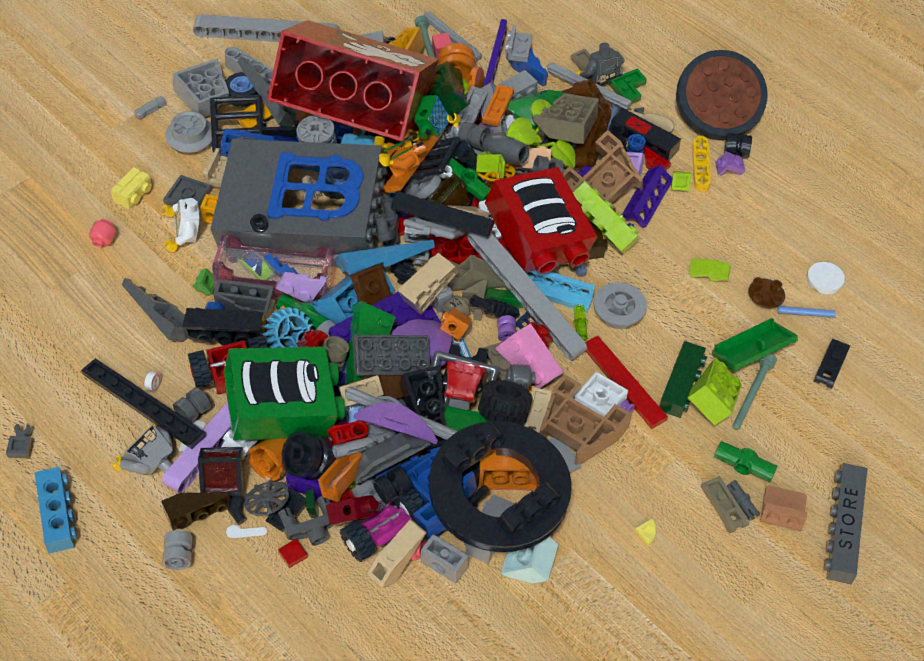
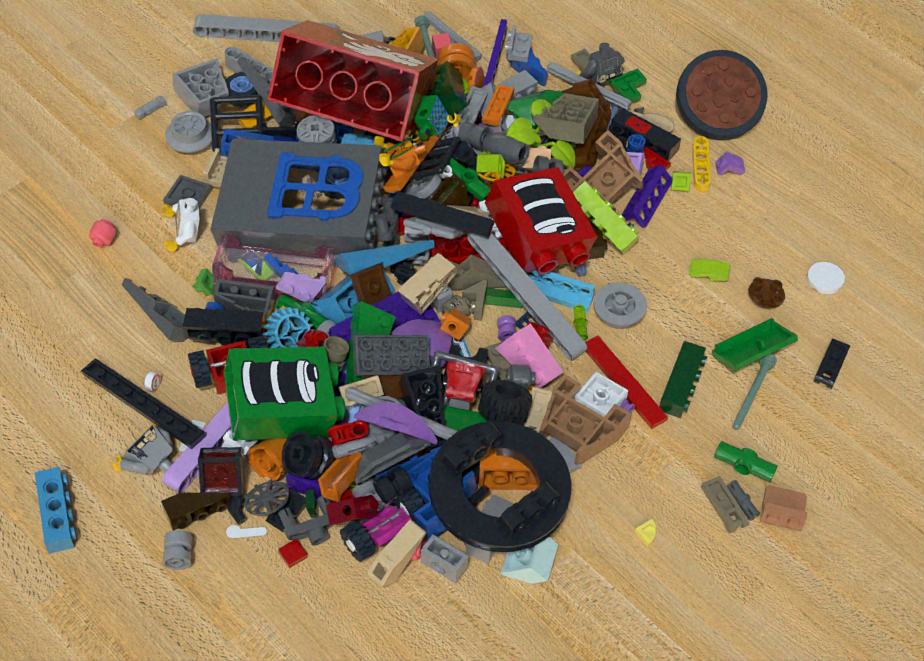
dark grey plate [6,424,32,458] -> none
light yellow brick [110,167,152,209] -> none
dark grey wheel [173,387,211,423] -> none
light orange brick [200,194,218,224] -> none
black bush [250,214,268,233] -> none
black hinge [469,295,520,319] -> none
lime slope [688,358,742,426] -> none
black wheel [724,133,752,158] -> none
medium blue bar [777,306,836,318] -> none
dark grey brick [824,463,868,585] -> none

